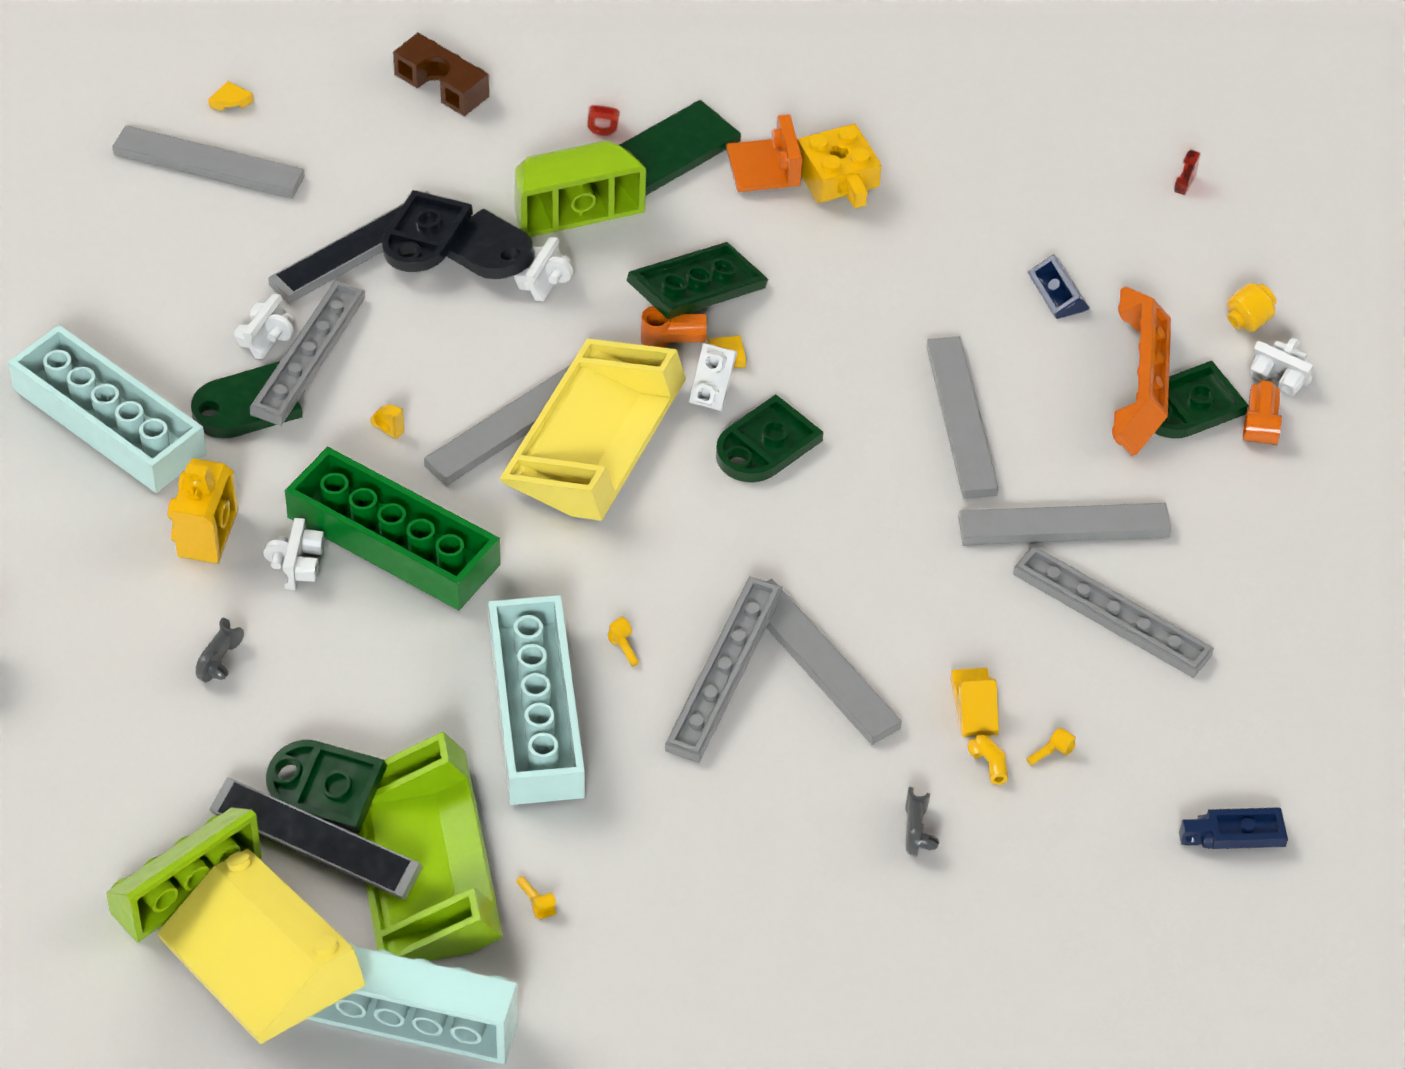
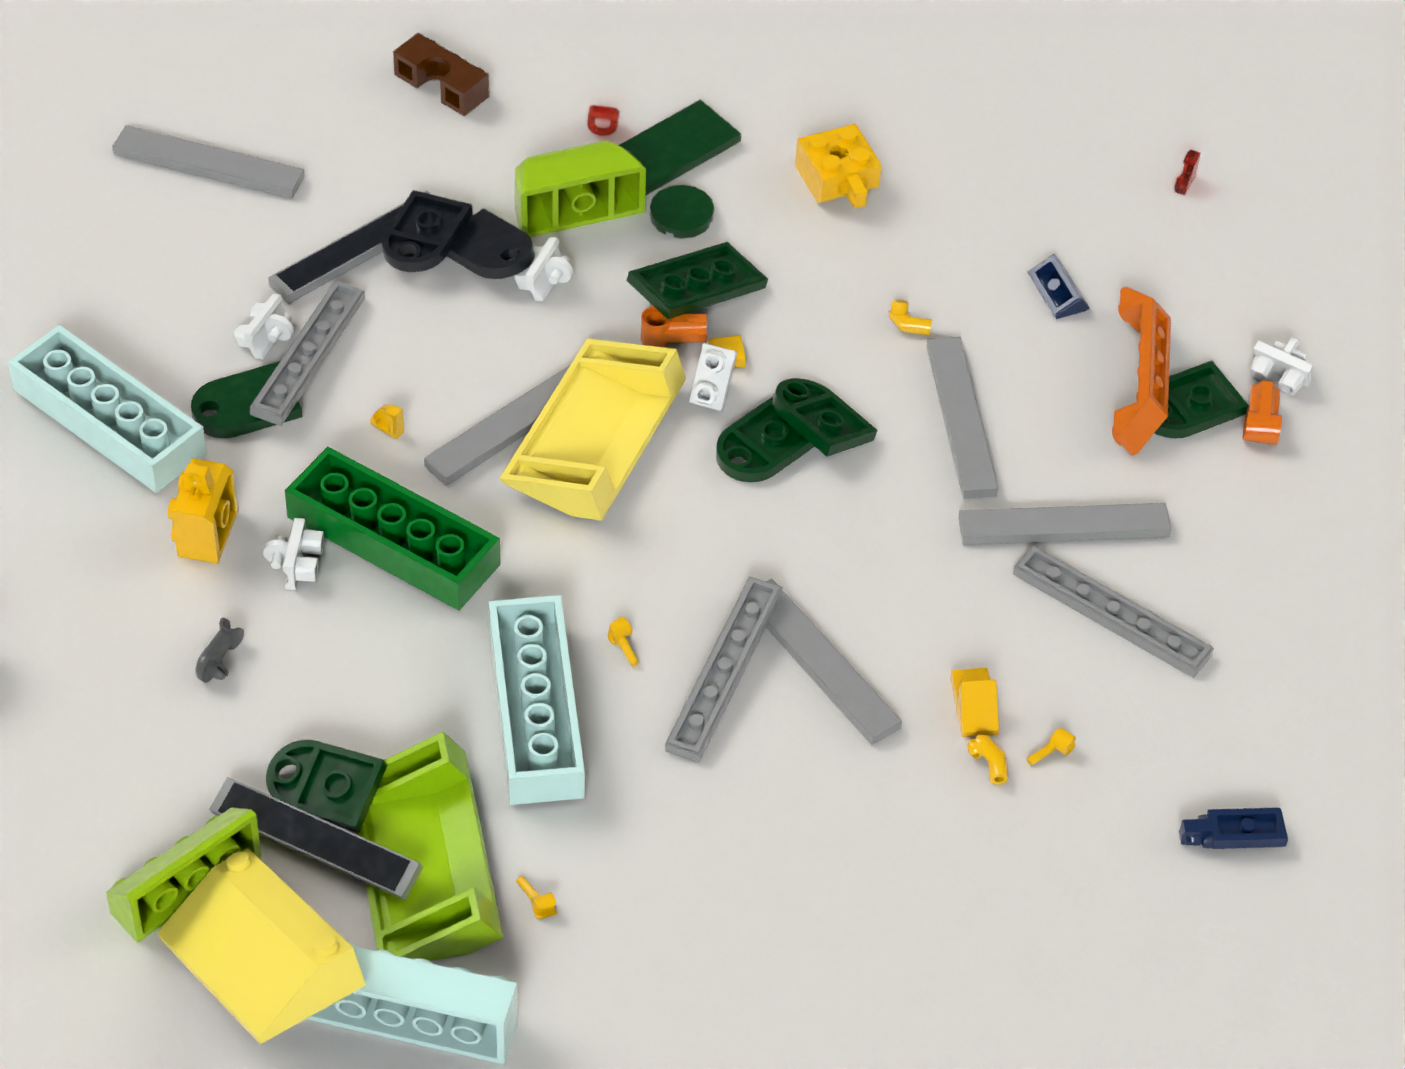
yellow tile [208,81,254,110] -> none
orange bracket [727,114,802,192] -> none
dark grey piece [905,787,939,857] -> none
yellow head [1227,283,1277,332] -> none
none -> dark green tile [650,185,714,238]
none -> dark green tile [772,378,878,457]
none -> yellow arm [888,299,932,336]

